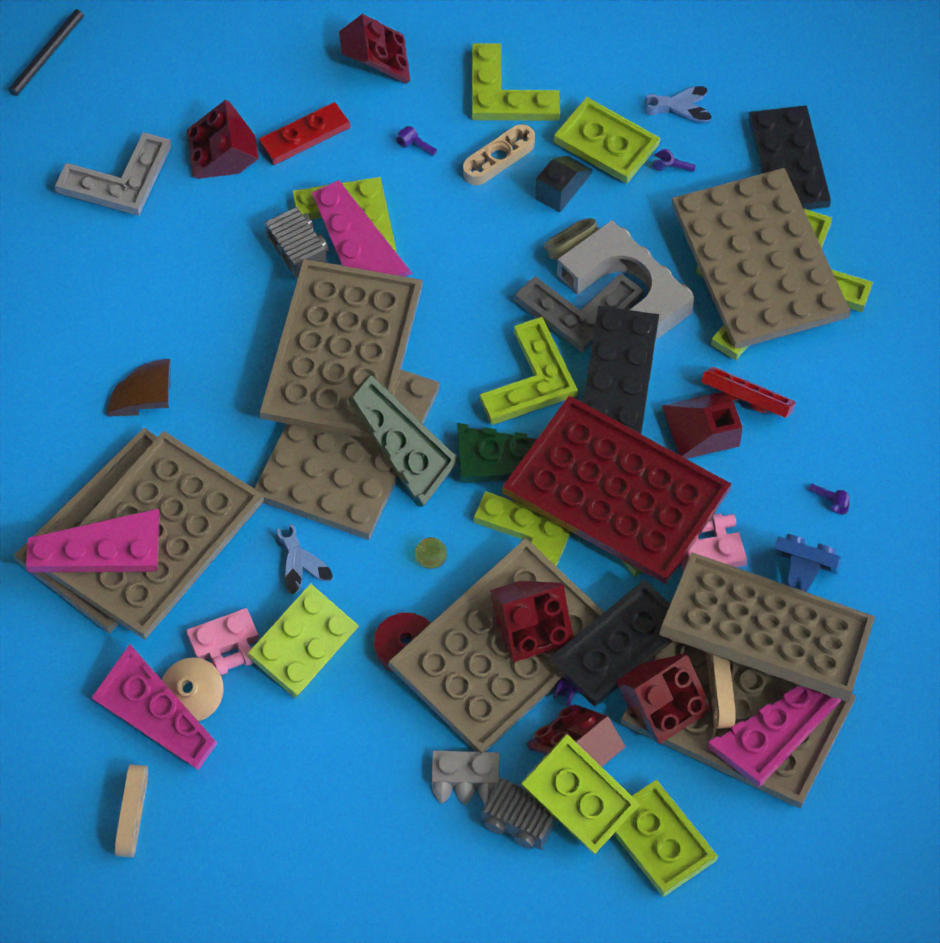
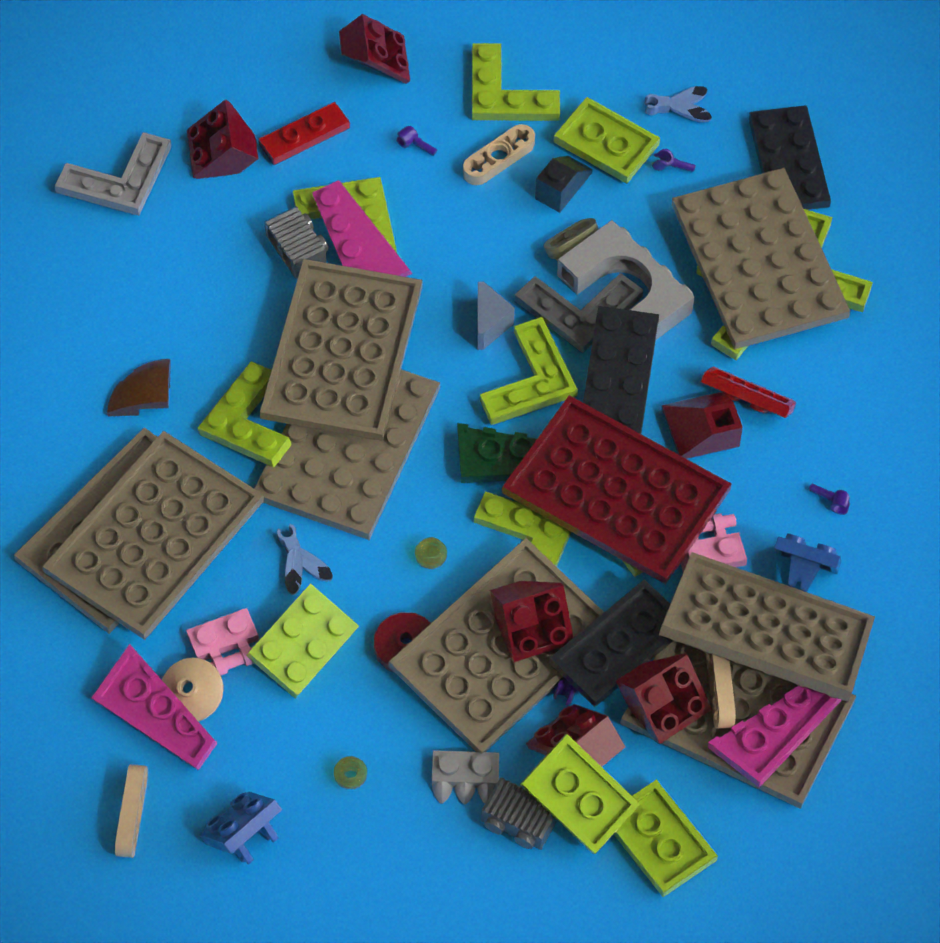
black bar [8,9,84,96] -> none
dark pink wing [26,509,160,573] -> none
wing [348,375,460,507] -> none
none -> lime plate [198,361,292,468]
none -> blue plate [199,792,282,865]
none -> plate [334,756,367,789]
none -> sand blue slope [477,282,515,350]

